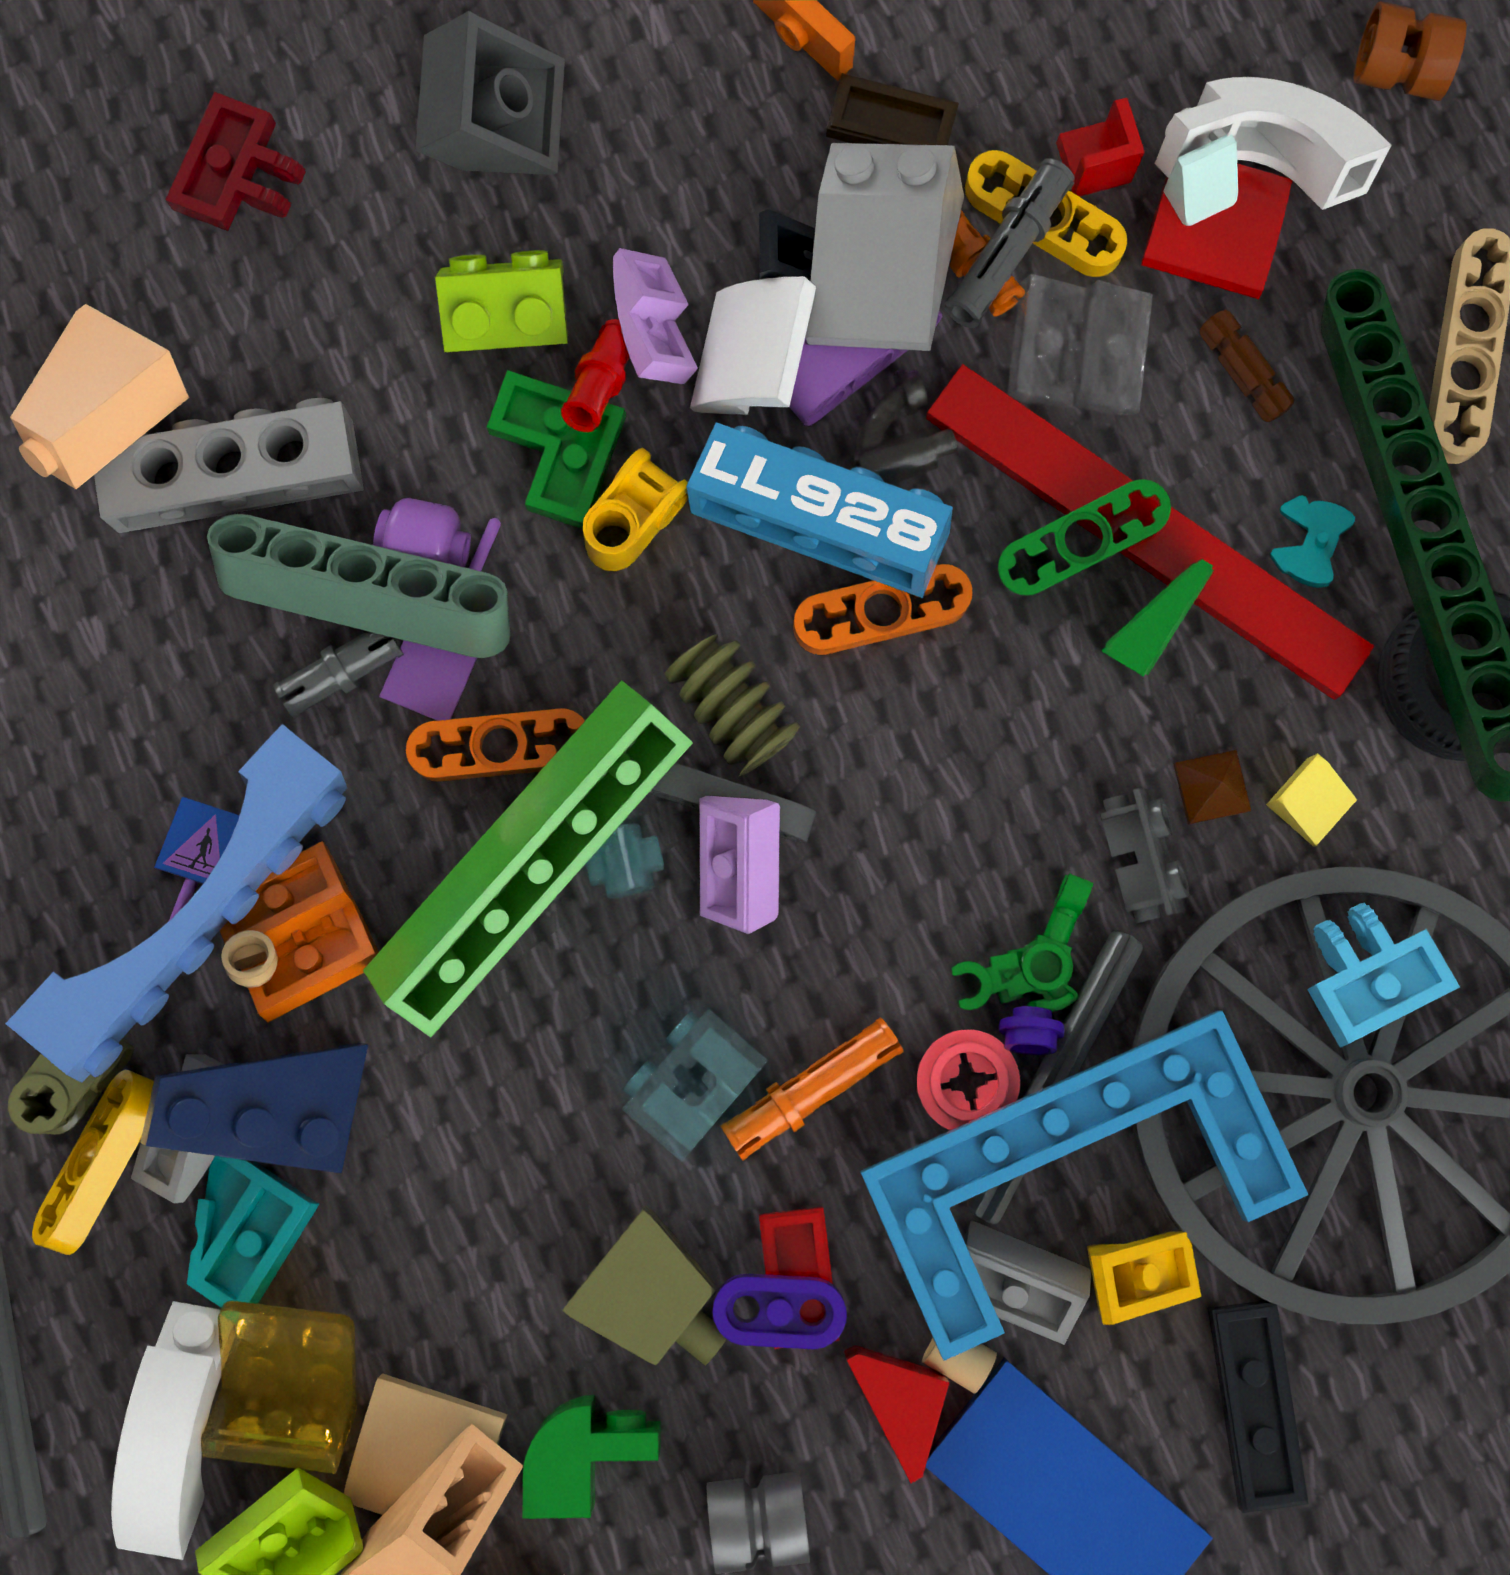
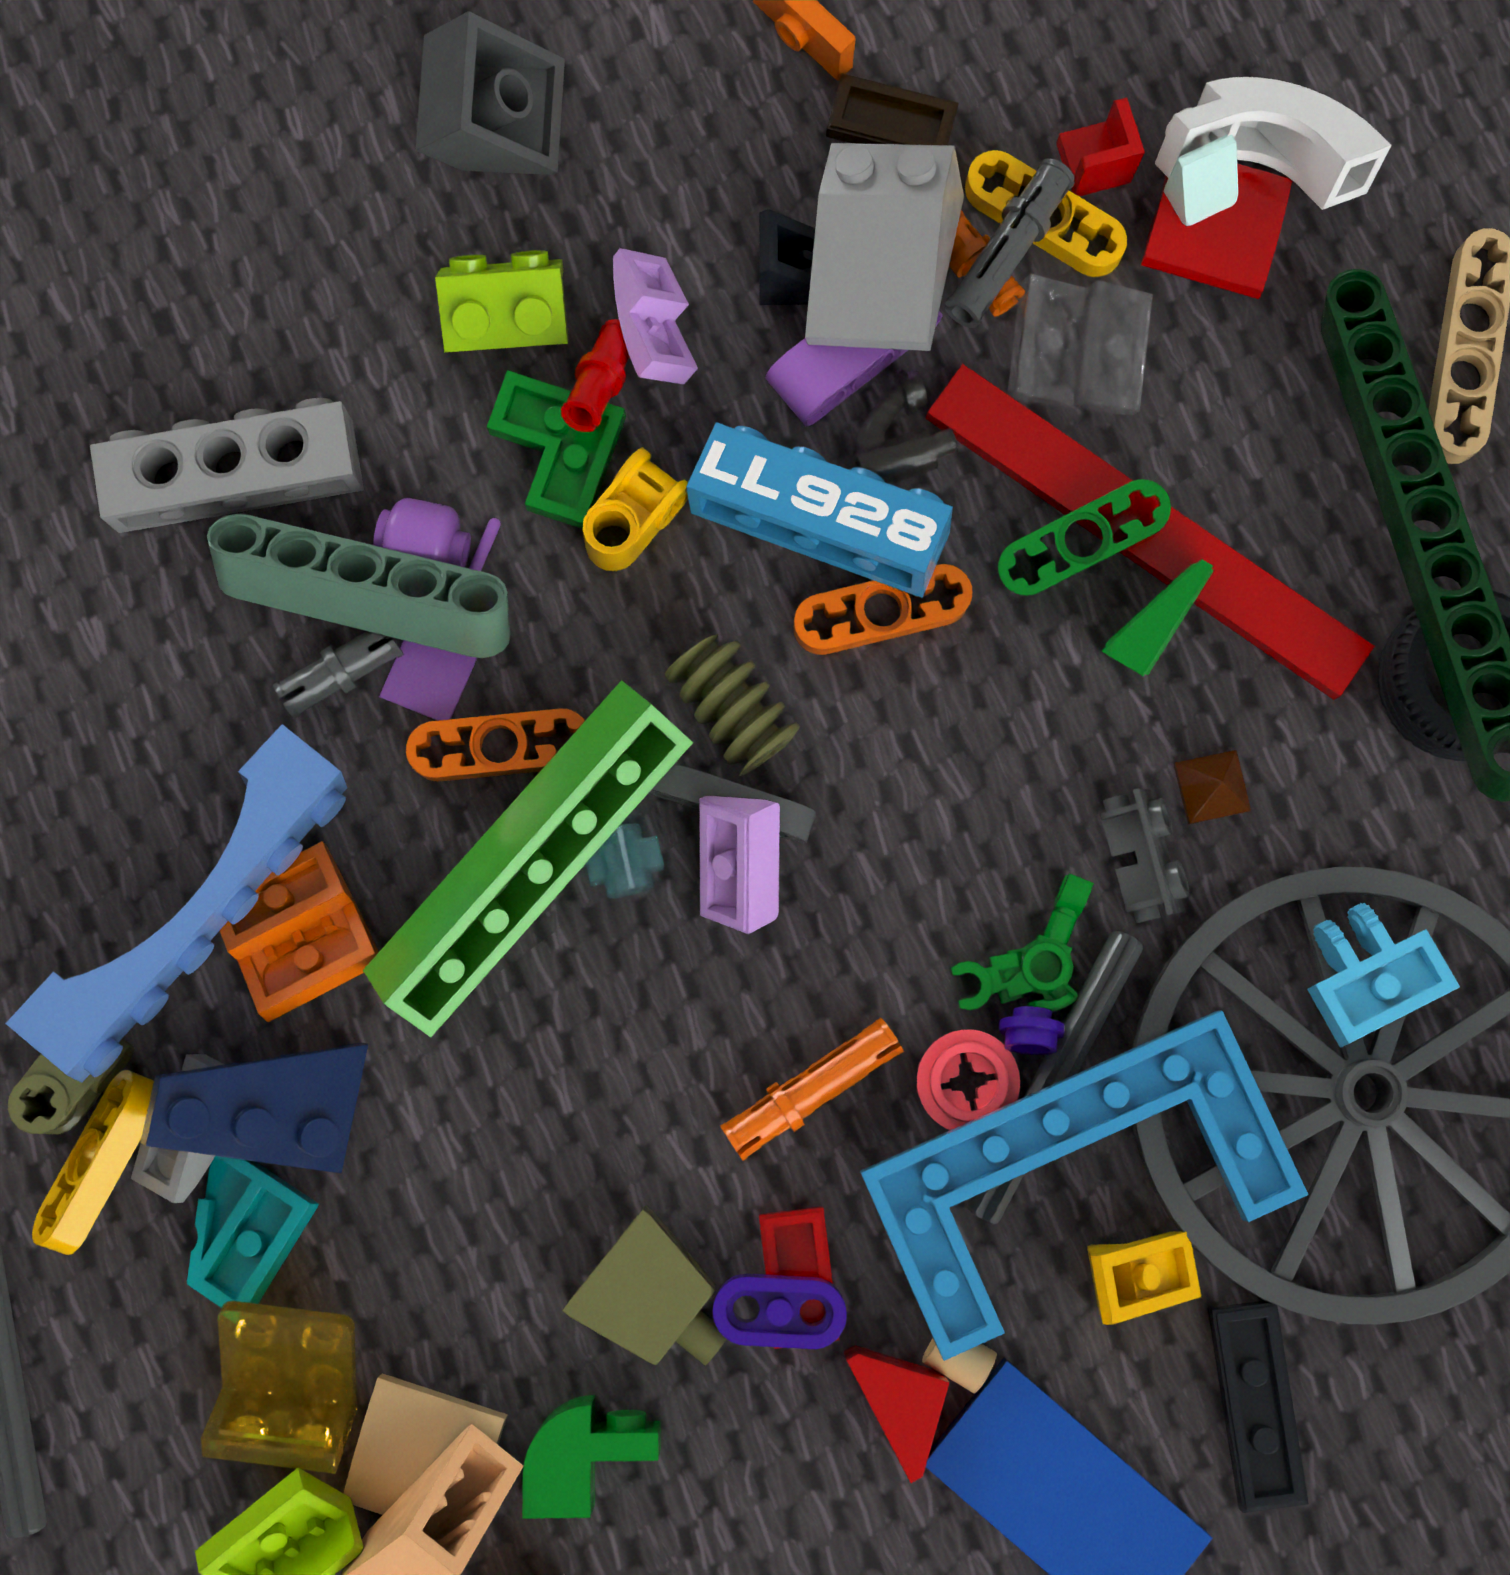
light nougat slope [10,304,189,489] -> none
white arch [111,1301,239,1560] -> none
piece [154,797,240,921] -> none
dark red hinge [165,92,306,231] -> none
tan hinge [221,930,278,988] -> none
clear light blue brick [622,1009,768,1162] -> none
white slope [690,276,816,415] -> none
flat silver wheel [707,1471,810,1574] -> none
light grey slope [963,1221,1091,1345] -> none
reddish brown axle [1200,309,1295,422] -> none
light yellow slope [1266,753,1357,847] -> none
teal piece [1270,495,1355,588] -> none
dark orange wheel [1353,1,1467,101] -> none

